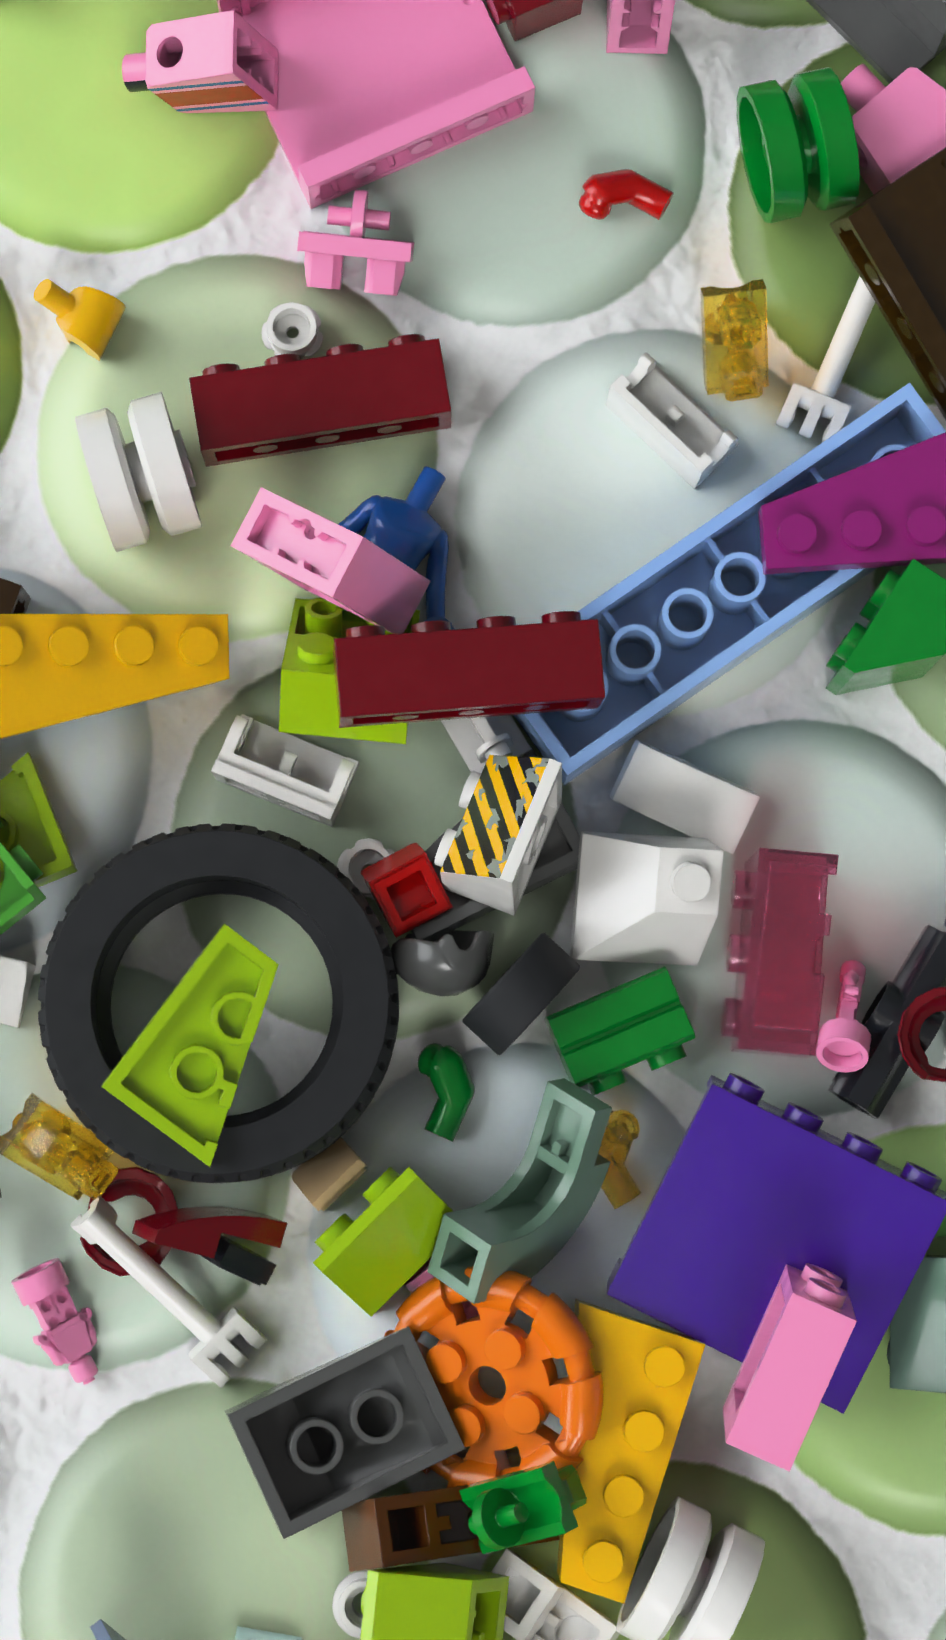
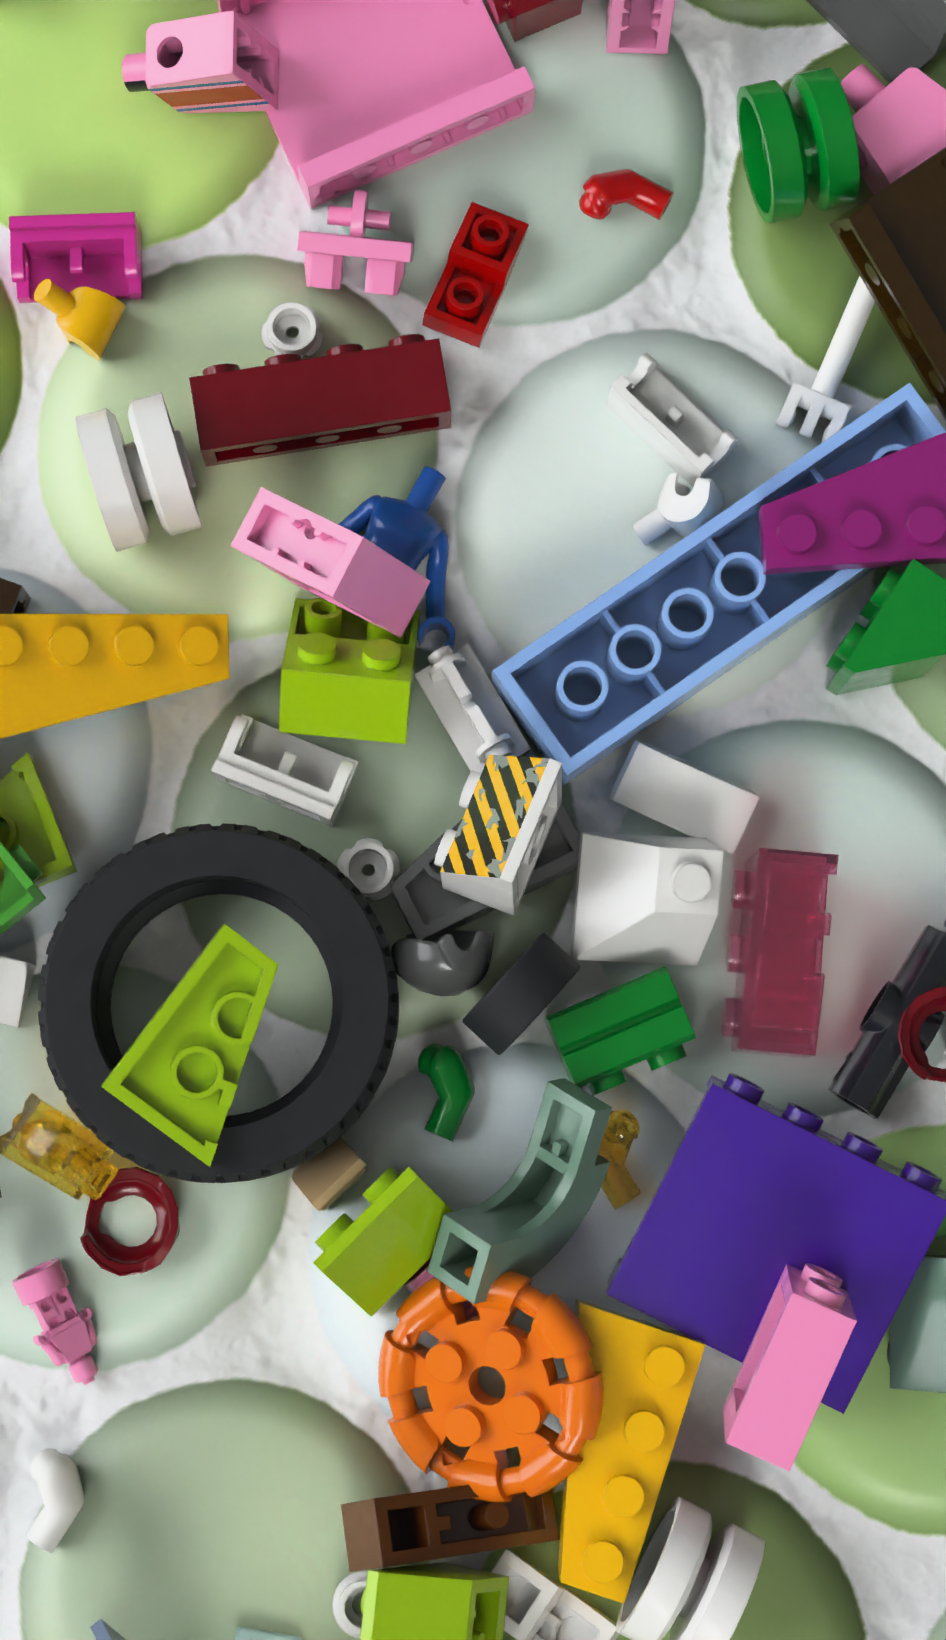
white hinge [71,1195,267,1388] -> none
dark red slope [132,1207,287,1259] -> none
black tile [200,1235,276,1286] -> none
dark grey slope [225,1326,465,1539] -> none
dark red brick [333,611,605,728] -> none
red slope [360,843,453,938] -> none
green hips [459,1461,587,1554] -> none
clear yellow hips [700,279,769,401] -> none
bright pink piece [816,960,871,1073] -> none
none -> dark pink hinge [9,212,143,303]
none -> white arm [26,1448,85,1553]
none -> red slope [422,202,529,348]
none -> white piece [631,473,724,546]

